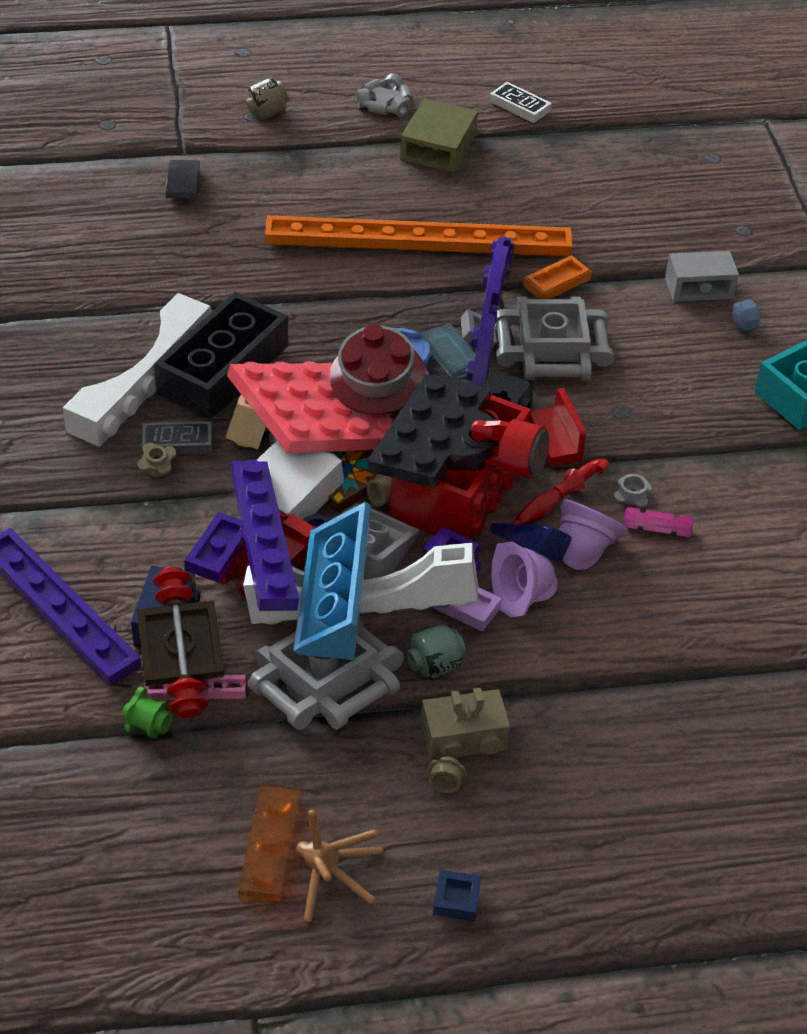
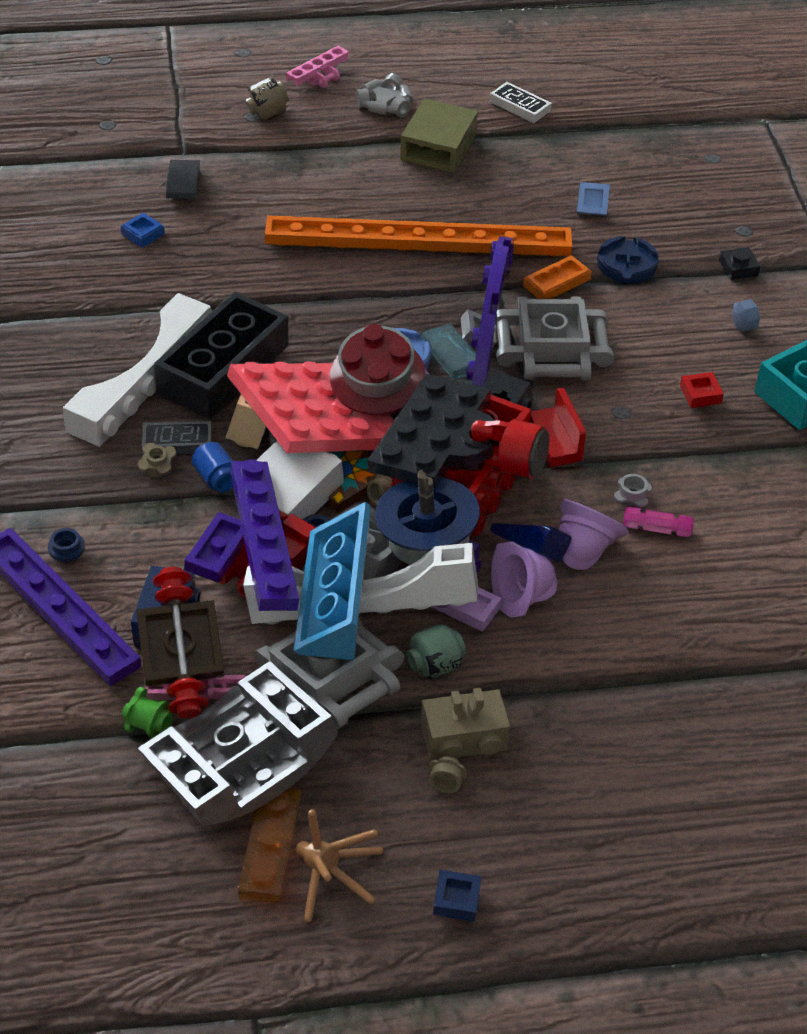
red piece [510,458,609,531] -> none
light grey brick [665,251,739,302] -> none
none -> dark blue plate [48,528,85,562]
none -> blue tile [121,213,165,248]
none -> flat silver slope [138,661,338,826]
none -> blue brick [192,442,233,493]
none -> bright pink piece [286,45,349,88]
none -> dark blue piece [375,470,480,565]
none -> light blue plate [577,182,610,216]
none -> dark blue tile [597,236,658,283]
none -> red plate [680,372,724,408]
none -> black plate [719,247,761,280]

